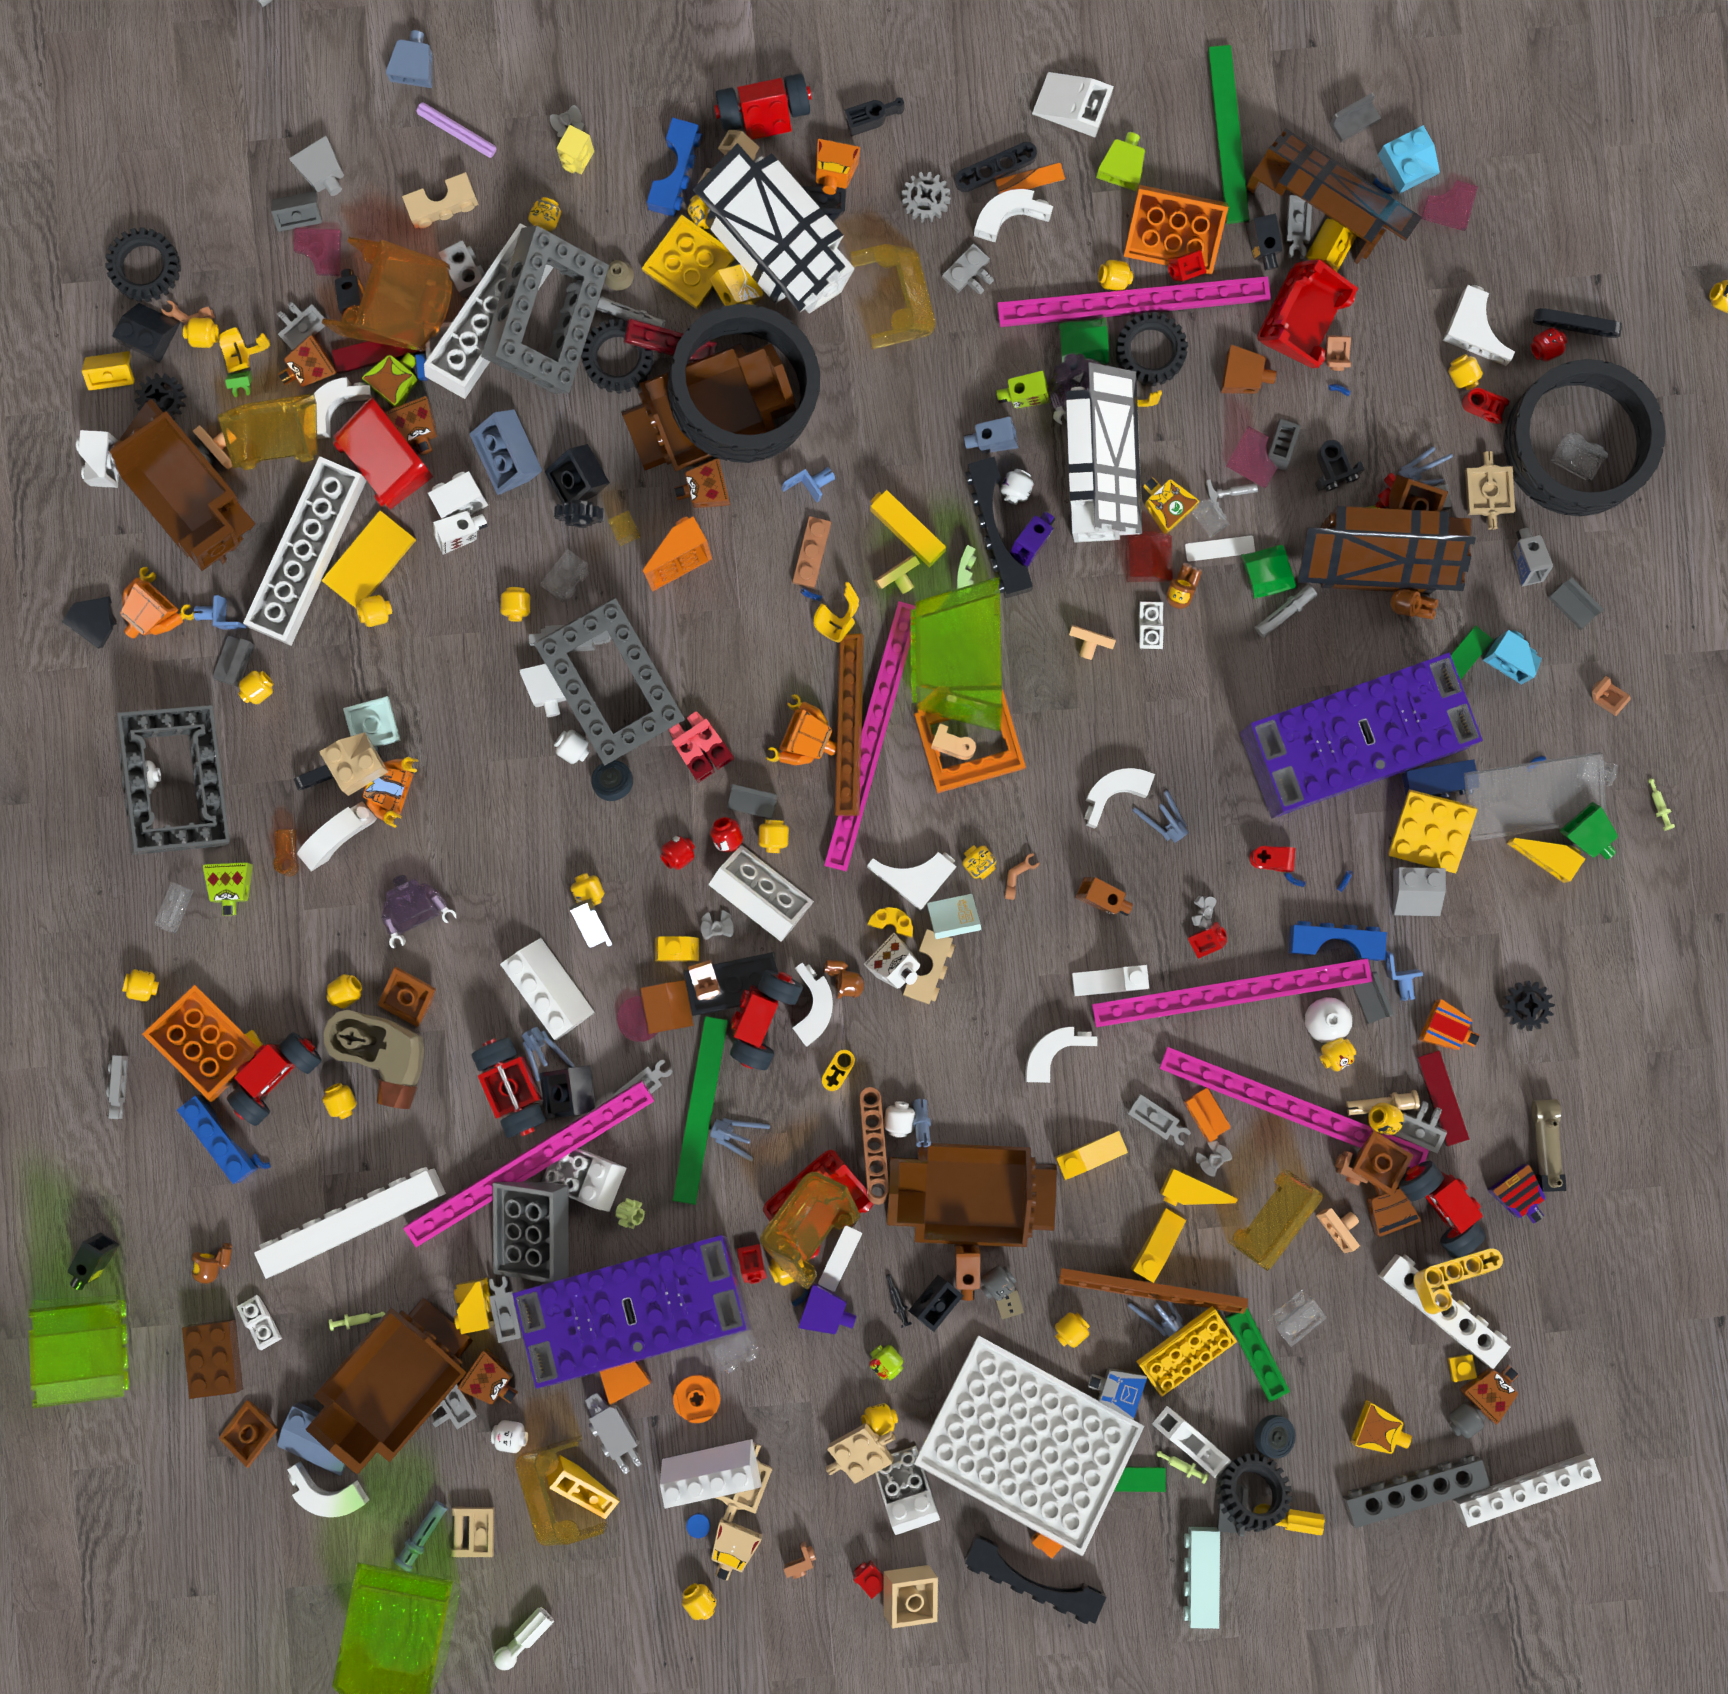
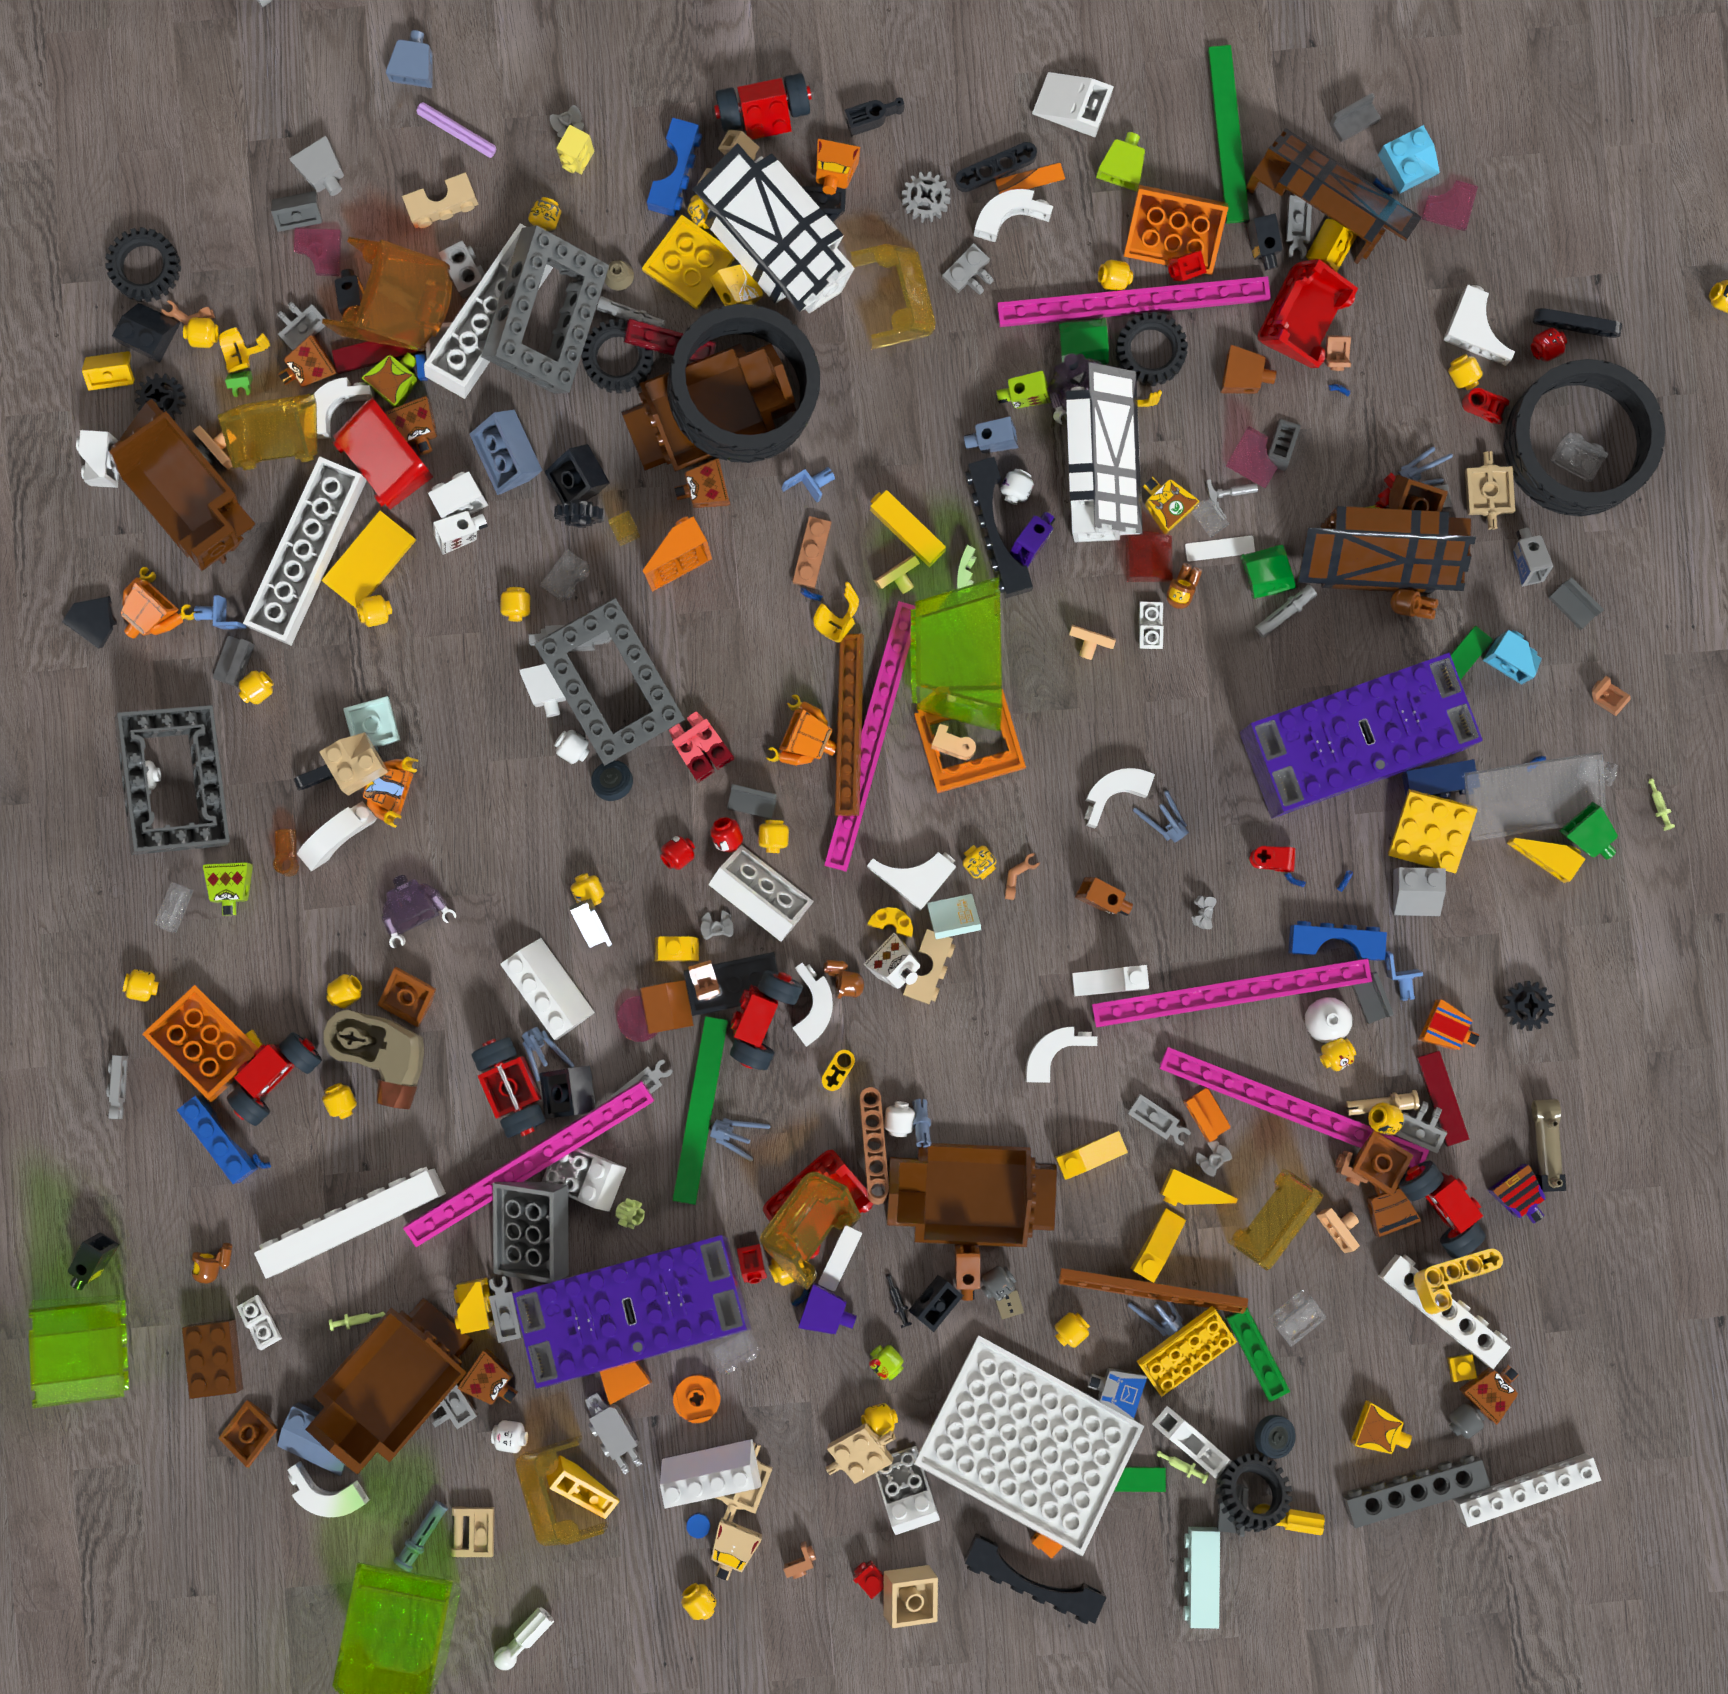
red bracket [1188,922,1227,959] -> none
black pin [1315,440,1365,492] -> none

